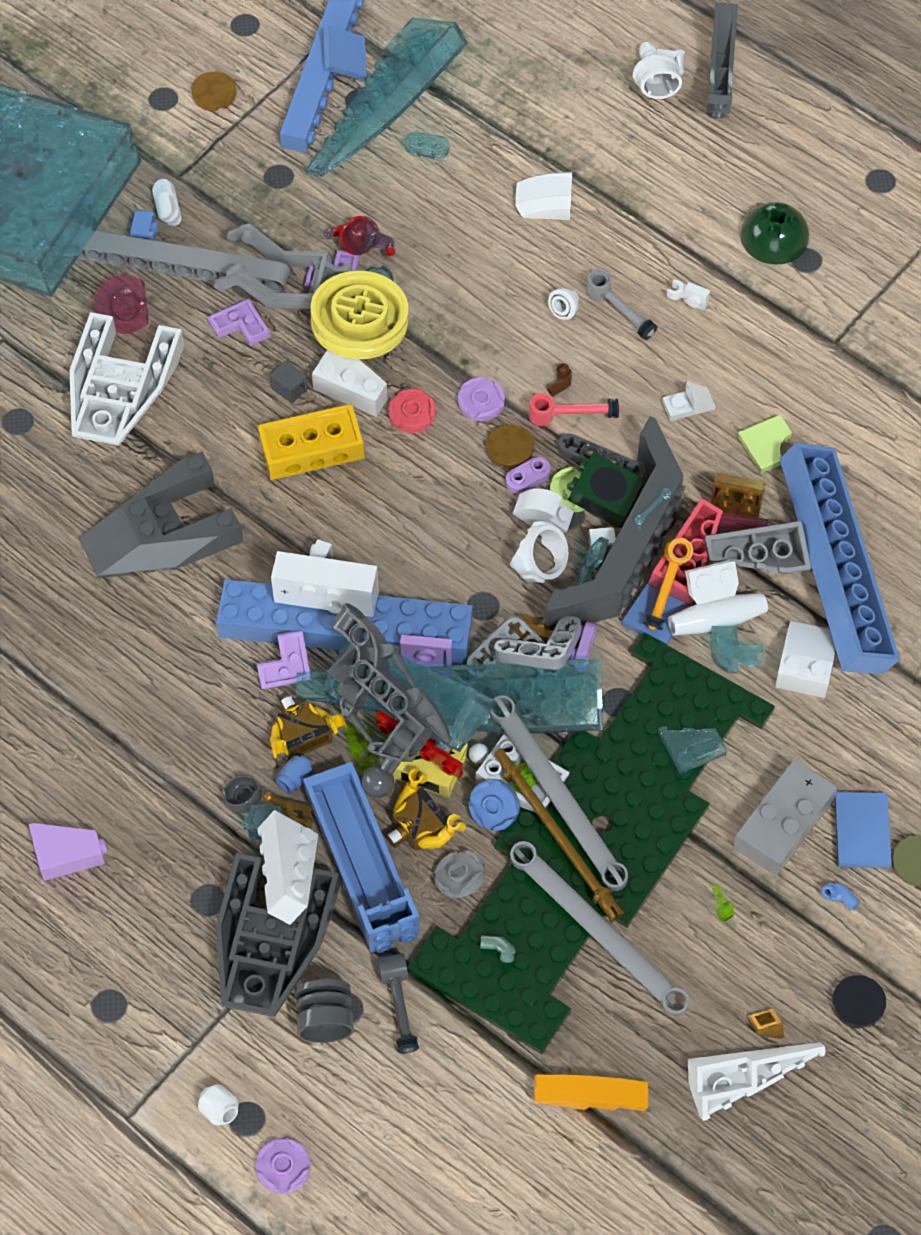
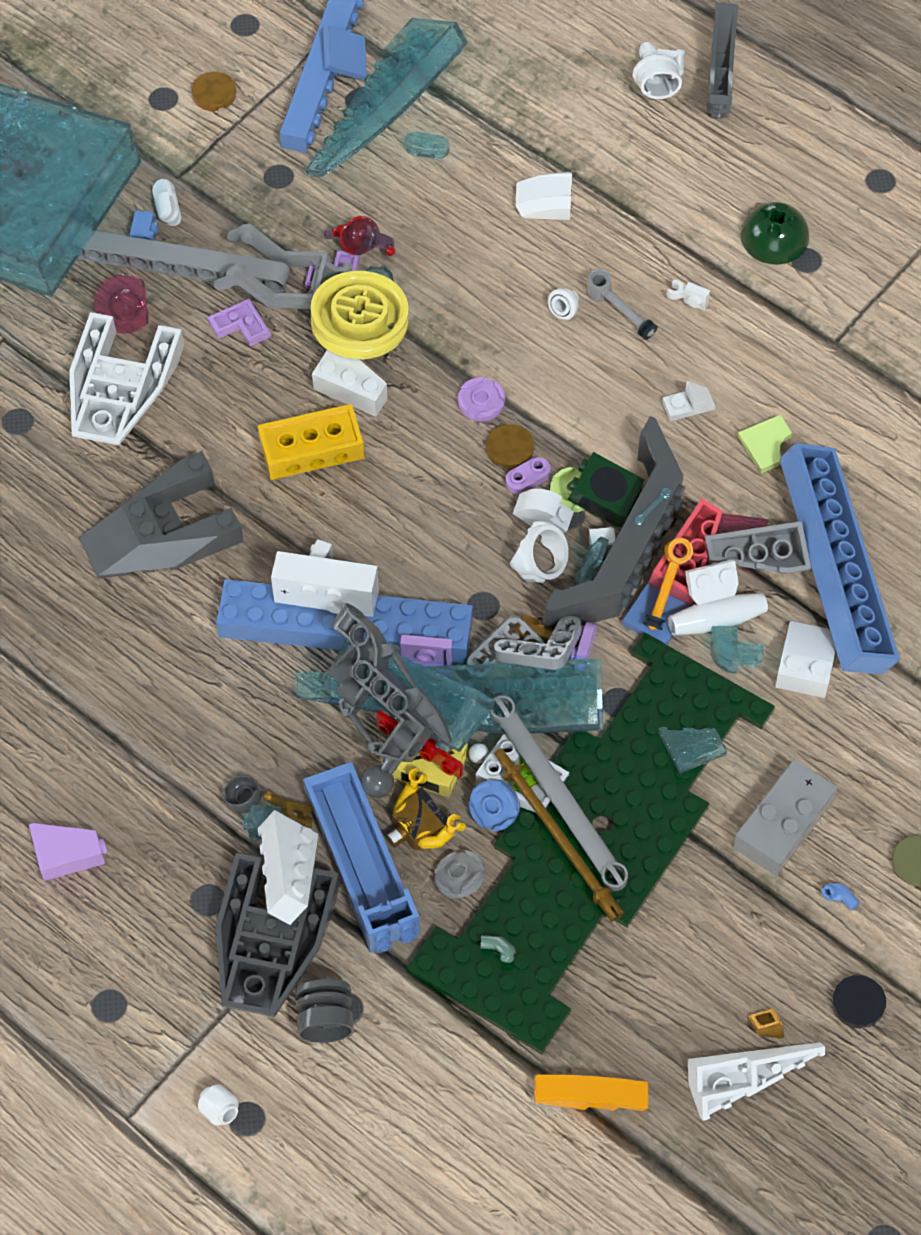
lavender tile [255,1138,311,1194] -> none
lavender tile [257,630,311,689] -> none
dark grey brick [270,360,308,404] -> none
torso [270,696,347,761] -> none
medium blue brick [276,755,313,794] -> none
clear neon green beam [347,723,376,771] -> none
dark grey piece [377,953,419,1054] -> none
coral tile [388,389,436,433] -> none
light grey piece [510,841,689,1017] -> none
coral piece [529,393,621,426] -> none
reddish brown arm [547,363,572,397] -> none
dark grey beam [558,433,646,479] -> none
pearl gold slope [711,473,766,520] -> none
clear neon green hand [712,885,734,922] -> none
medium blue tile [835,792,891,868] -> none

